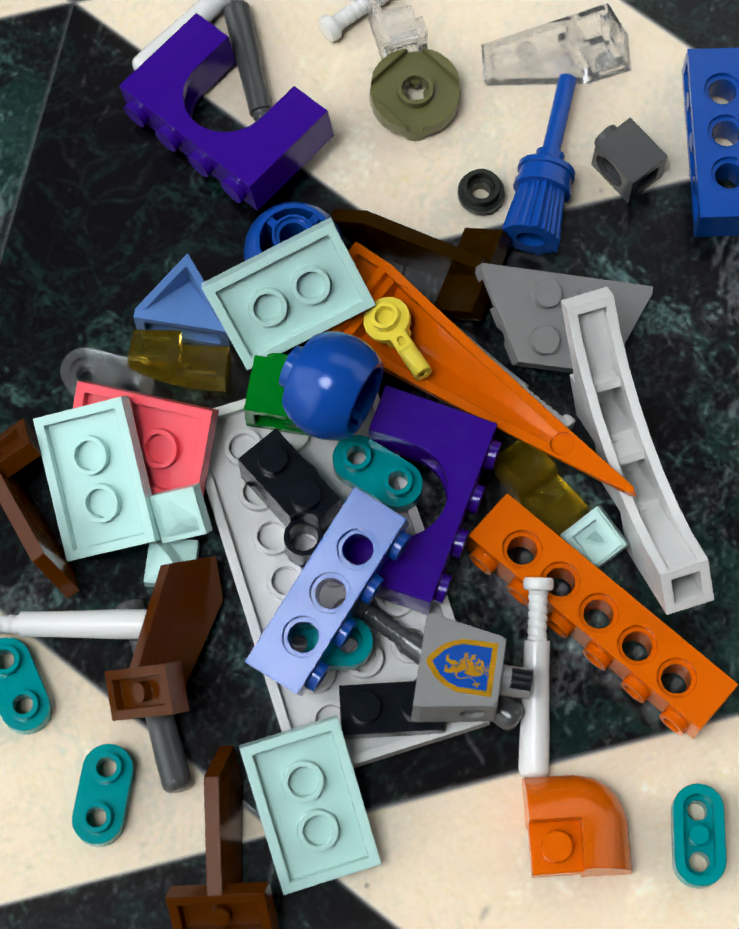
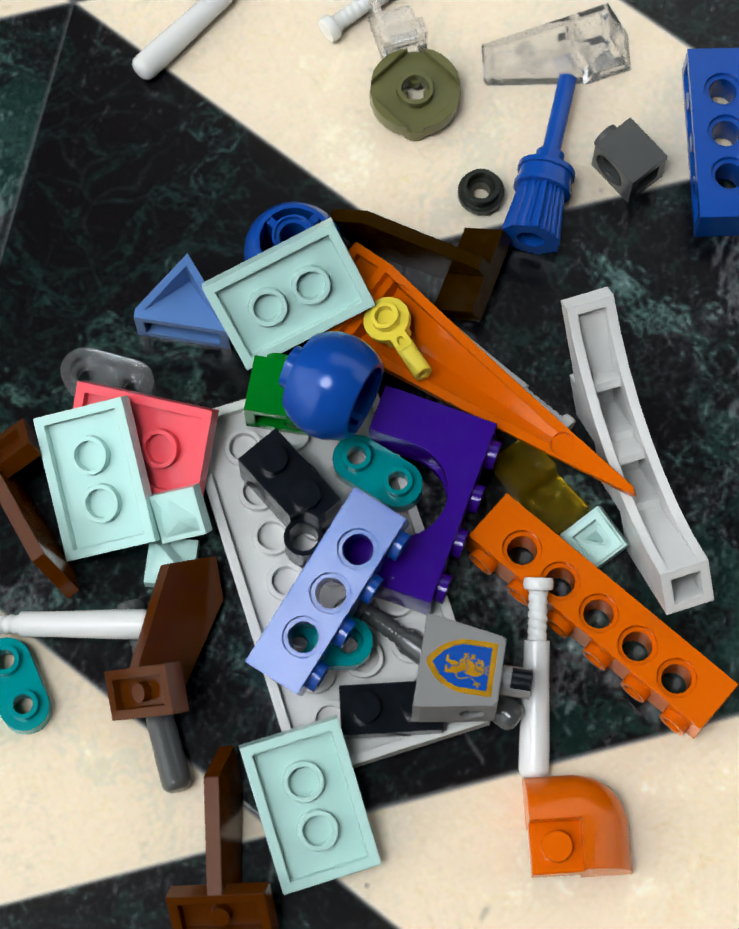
teal plate [72,744,135,847] -> none
dark purple arch [119,13,334,211] -> none
clear yellow slope [127,329,231,392] -> none
dark grey piece [224,0,272,122] -> none
light grey wing [475,263,653,373] -> none
teal plate [671,784,726,889] -> none

